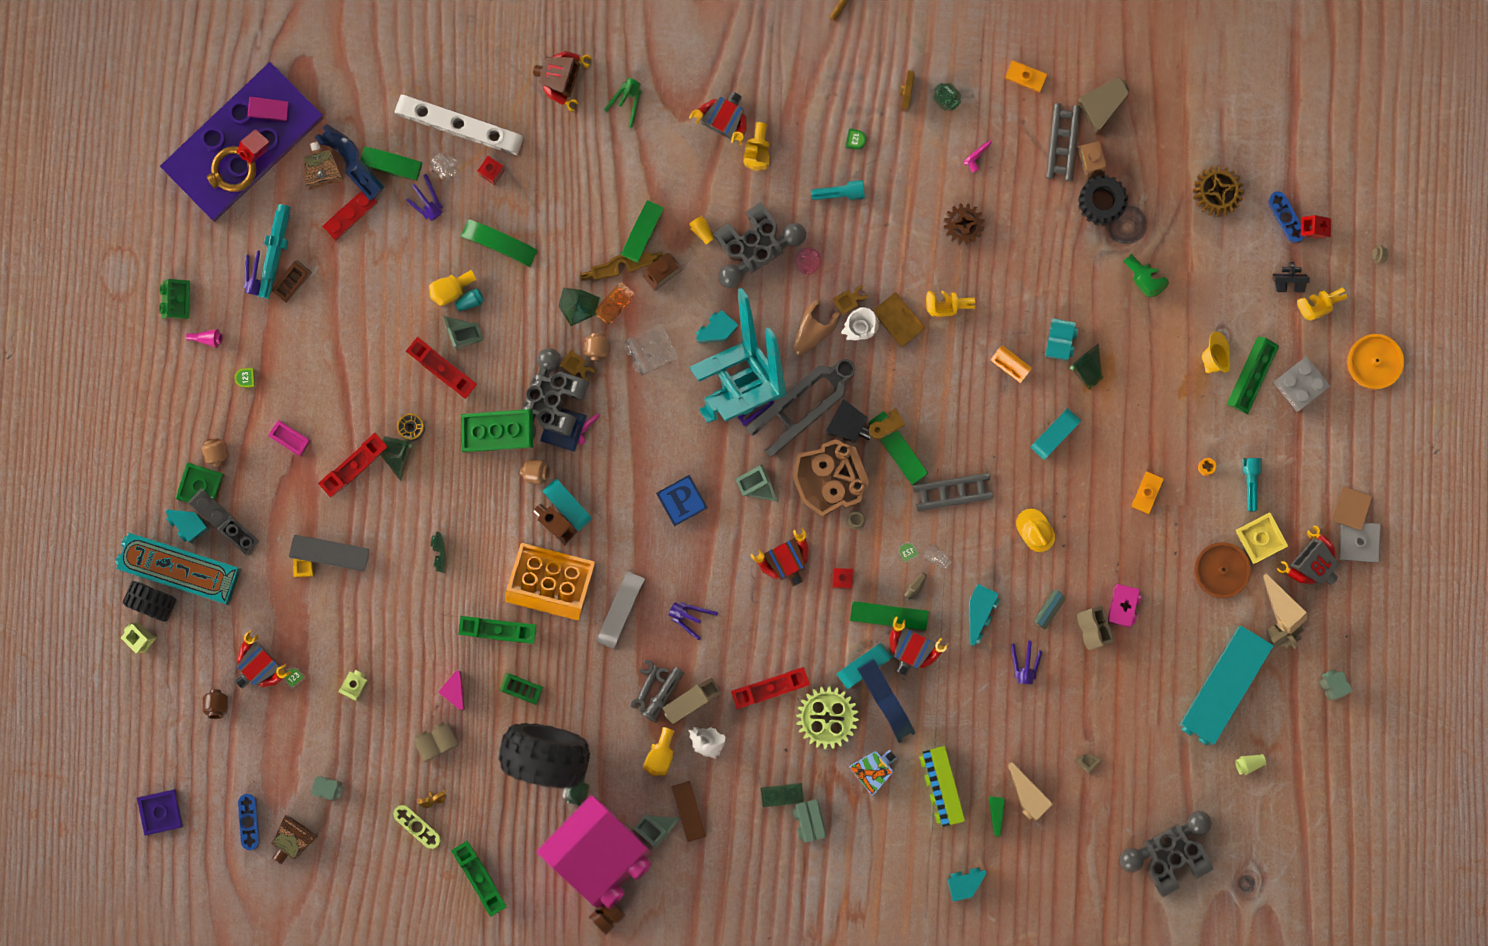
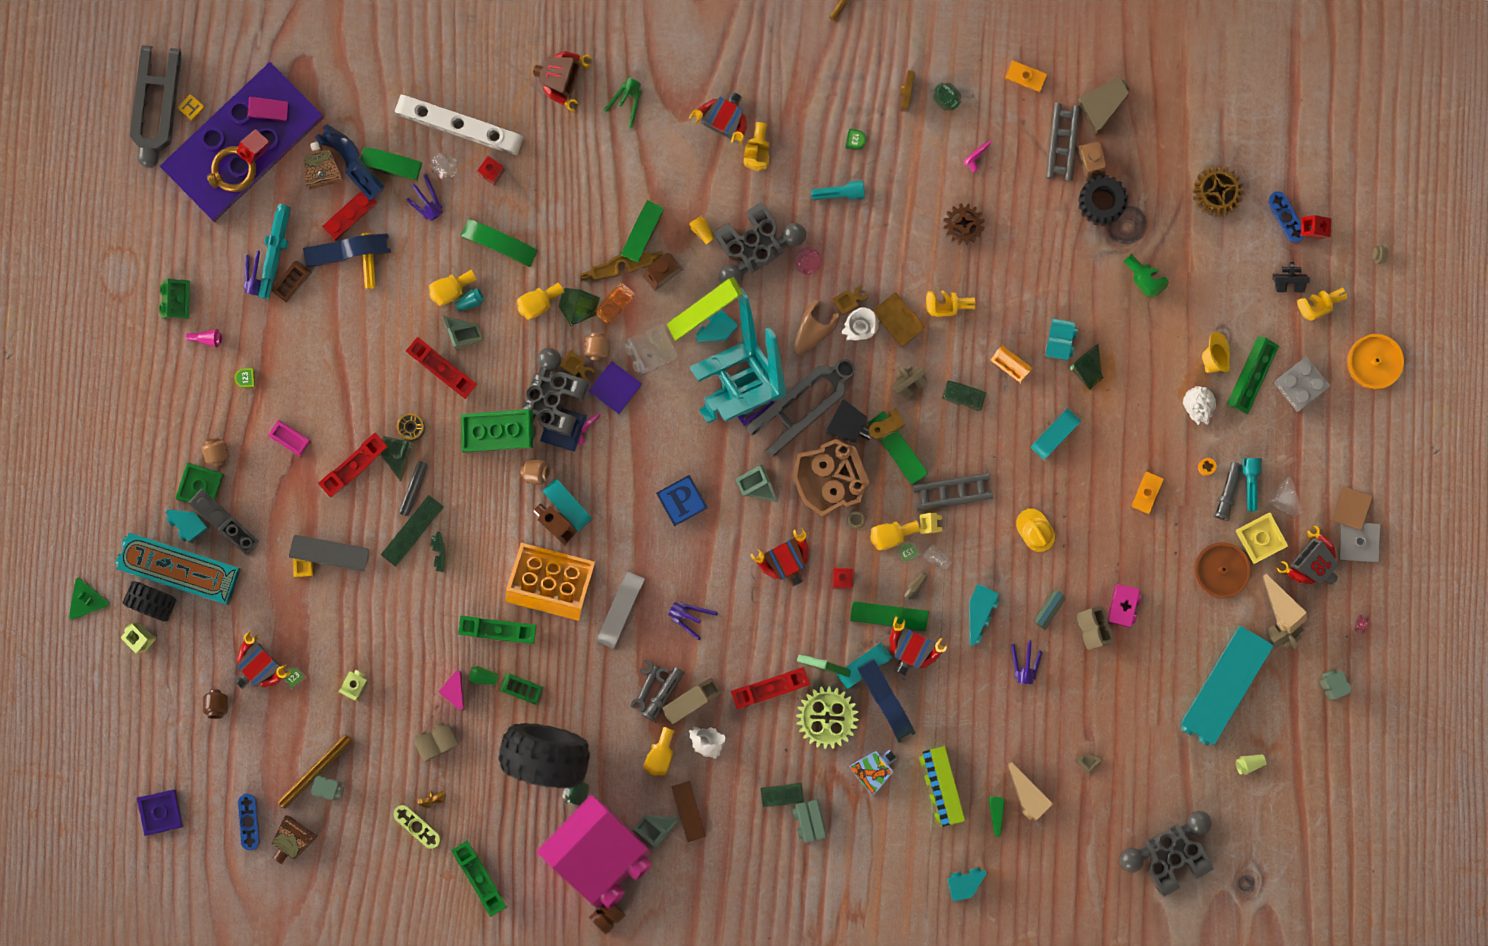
none -> green piece [69,578,109,620]
none -> dark grey piece [130,45,181,168]
none -> yellow tile [178,94,205,121]
none -> pearl gold axle [278,734,352,808]
none -> dark blue piece [303,233,391,268]
none -> yellow axle [361,233,376,289]
none -> clear green plate [381,495,444,567]
none -> dark grey axle [399,461,428,516]
none -> green cone [469,666,498,685]
none -> yellow piece [516,282,564,320]
none -> dark purple tile [589,361,642,414]
none -> lime tile [667,277,743,341]
none -> green tile [797,654,851,677]
none -> yellow piece [870,520,920,551]
none -> dark tan hips [891,365,928,399]
none -> light yellow tile [920,513,942,534]
none -> clear green slope [942,380,986,411]
none -> white hair [1183,386,1216,425]
none -> dark grey pin [1213,462,1243,521]
none -> clear slope [1269,476,1303,517]
none -> clear pink bush [1354,615,1369,634]

